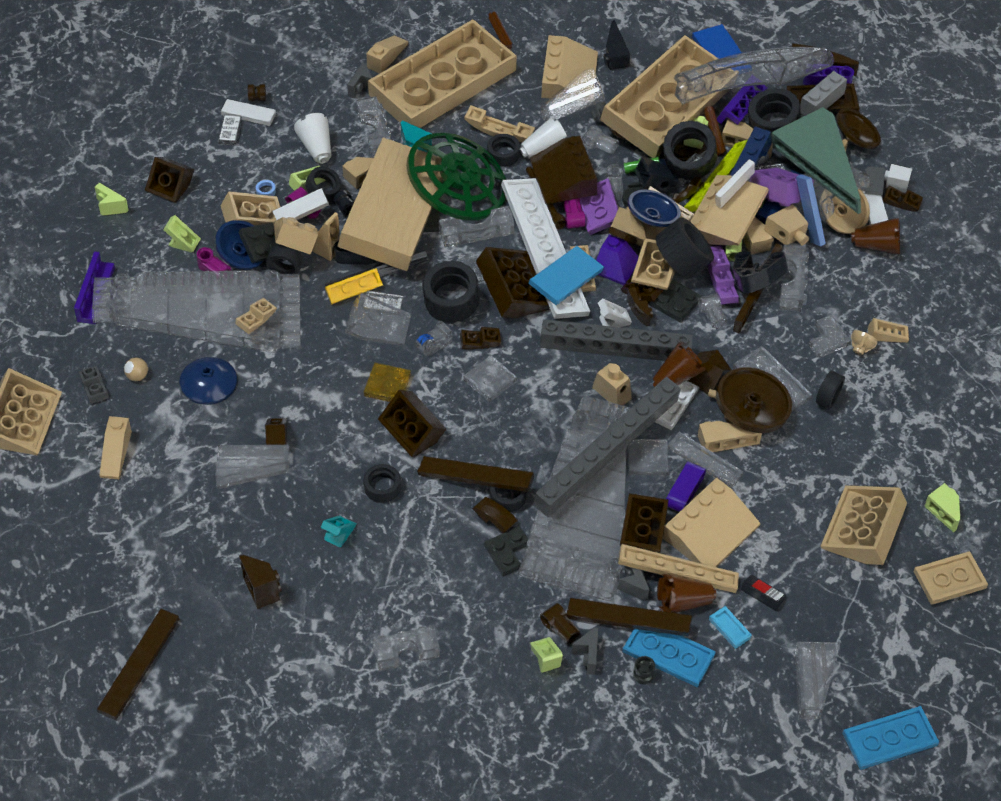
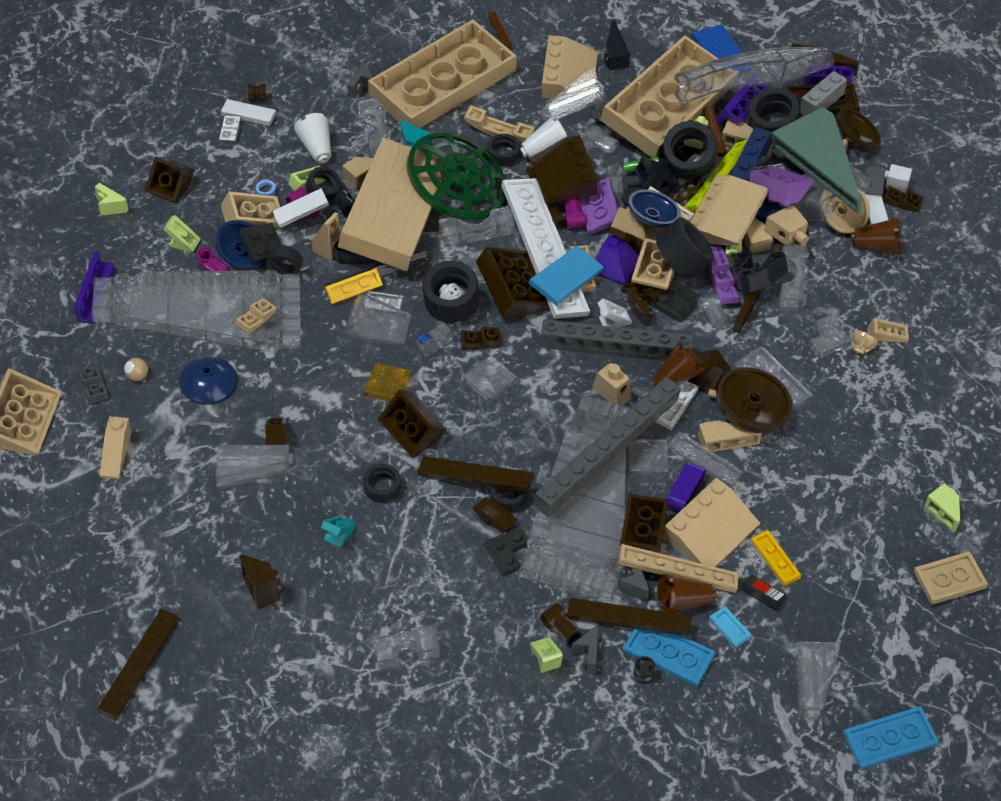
tan slope [274,217,318,254] -> none
tan slope [366,35,409,74] -> none
white tile [715,159,755,208] -> none
medium blue tile [796,174,826,246] -> none
black tyre [816,371,845,409] -> none
tan slope [821,485,907,565] -> none
none -> white head [439,283,465,300]
none -> yellow tile [750,530,801,587]

